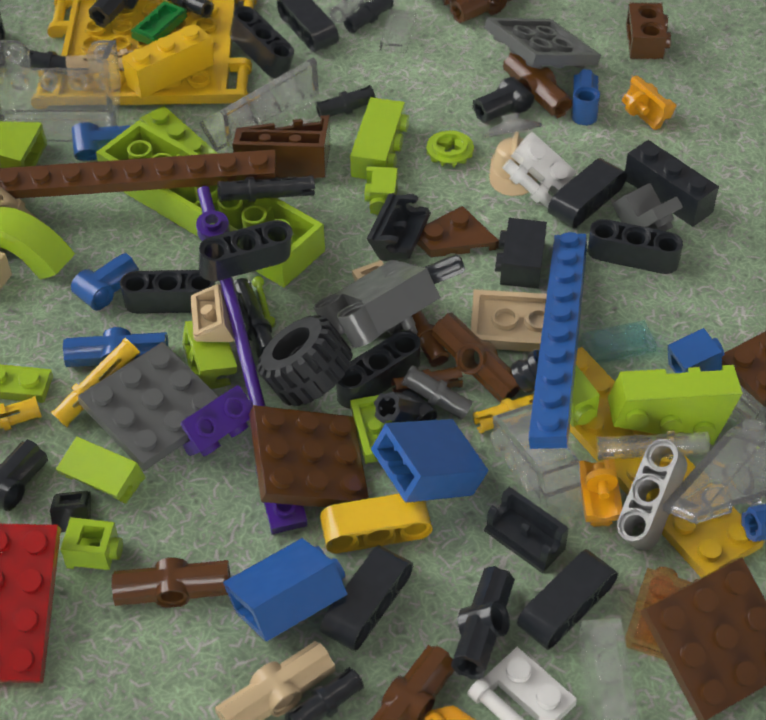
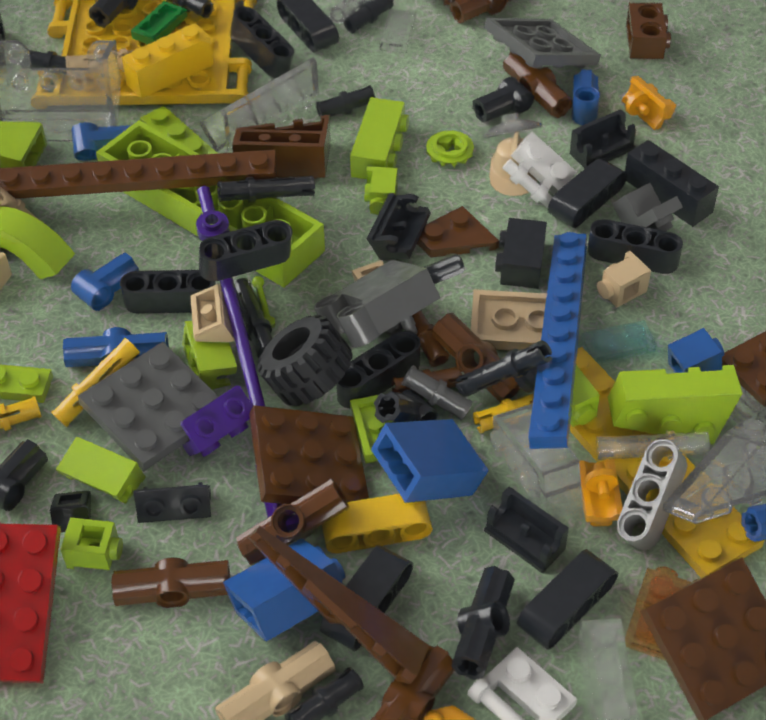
none -> black hinge [133,482,211,523]
none -> reddish brown piece [236,479,350,566]
none -> reddish brown wedge [247,526,430,684]
none -> black pin [456,340,552,397]
none -> black hinge [570,109,636,169]
none -> tan brick [597,251,651,307]

